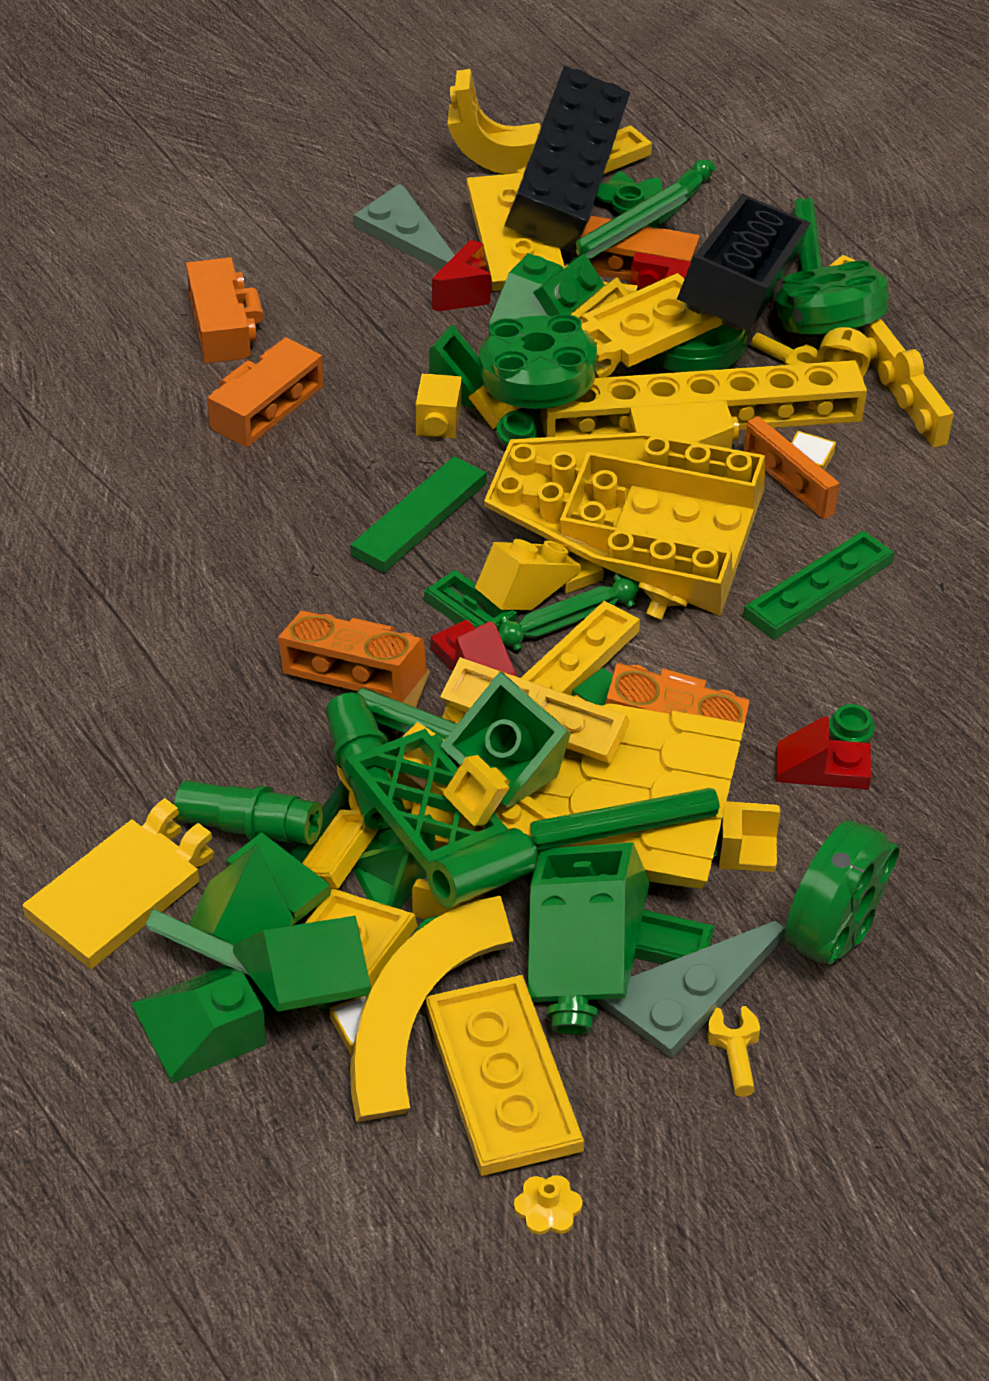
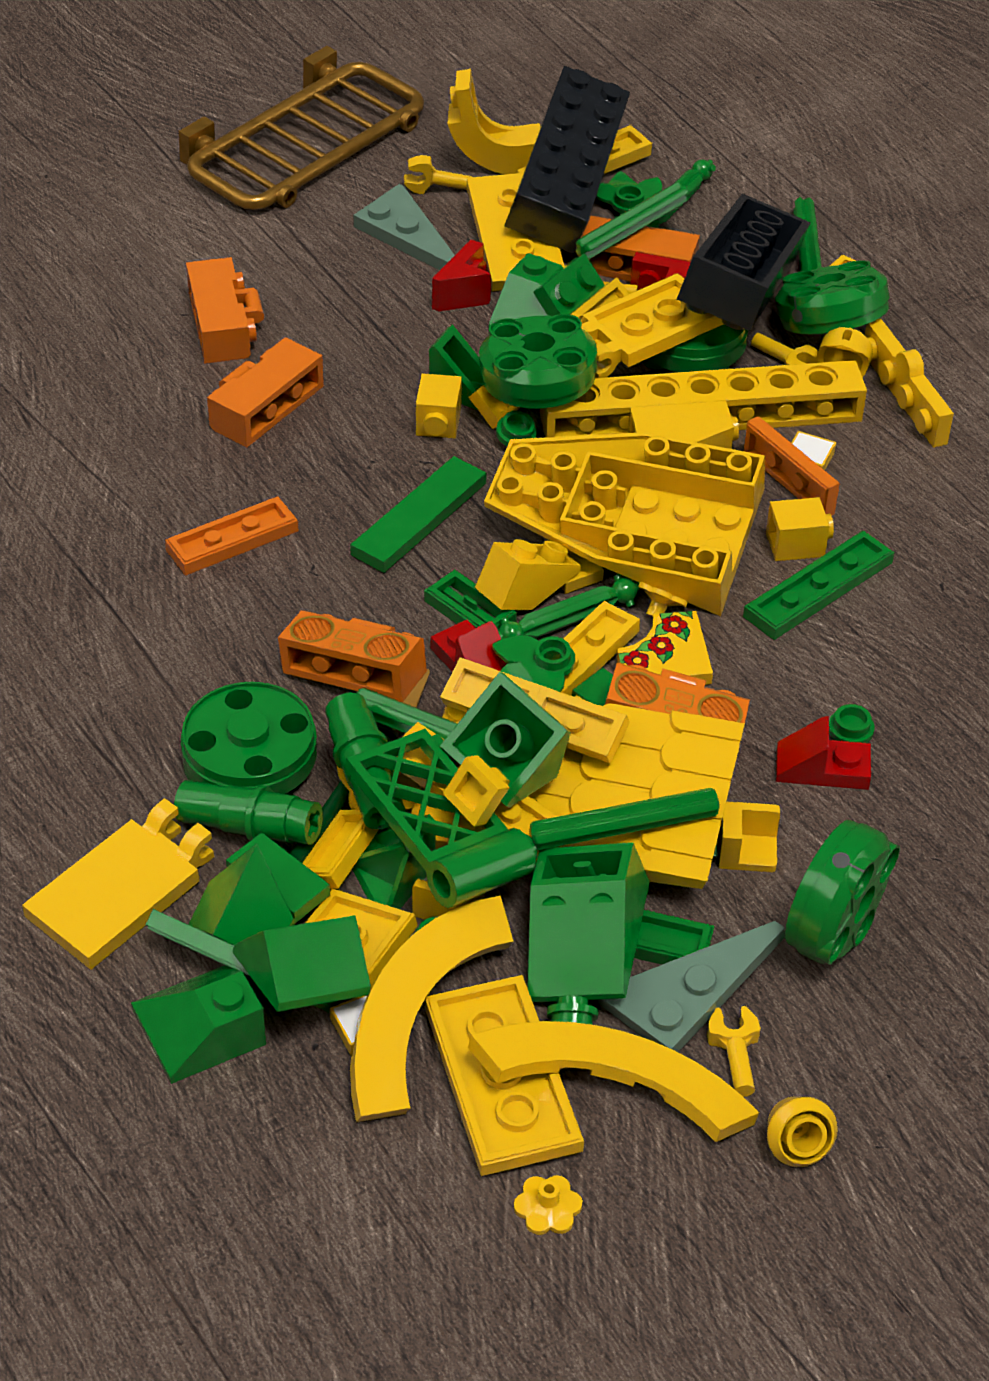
none -> orange tile [165,496,299,576]
none -> pearl gold bar [179,46,424,210]
none -> green piece [181,682,317,794]
none -> yellow bar [404,155,472,194]
none -> yellow tile [468,1021,759,1142]
none -> green plate [492,635,575,692]
none -> yellow tile [616,611,713,685]
none -> yellow brick [766,497,834,561]
none -> yellow cone [767,1096,838,1167]

